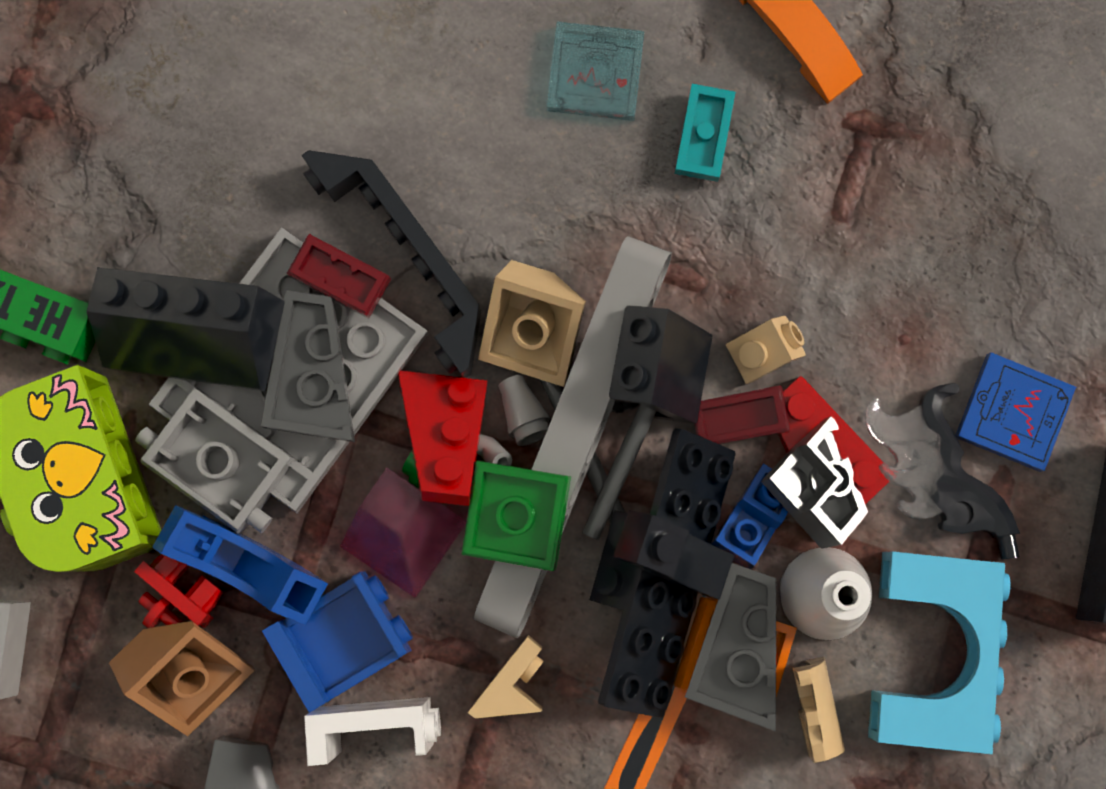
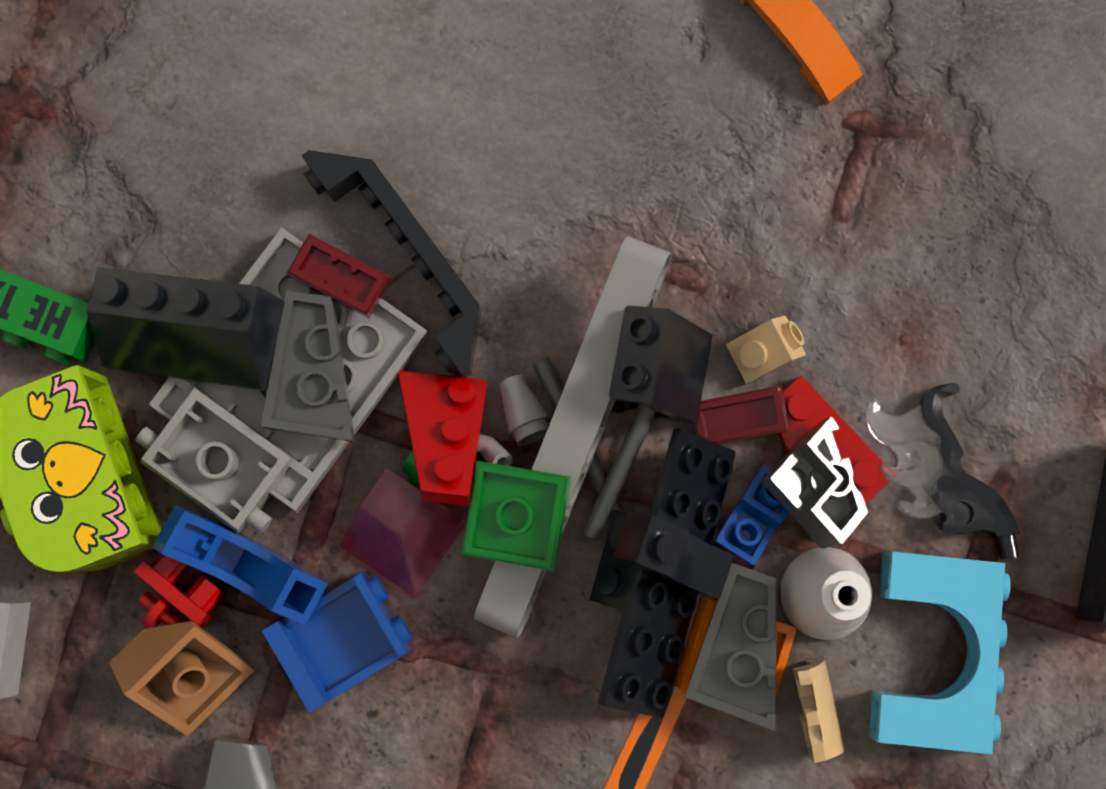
white panel [304,697,441,766] -> none
tan slope [468,635,544,719] -> none
tan slope [478,260,586,387] -> none
clear light blue tile [547,21,645,121] -> none
teal plate [674,84,736,182] -> none
blue tile [955,352,1076,472] -> none

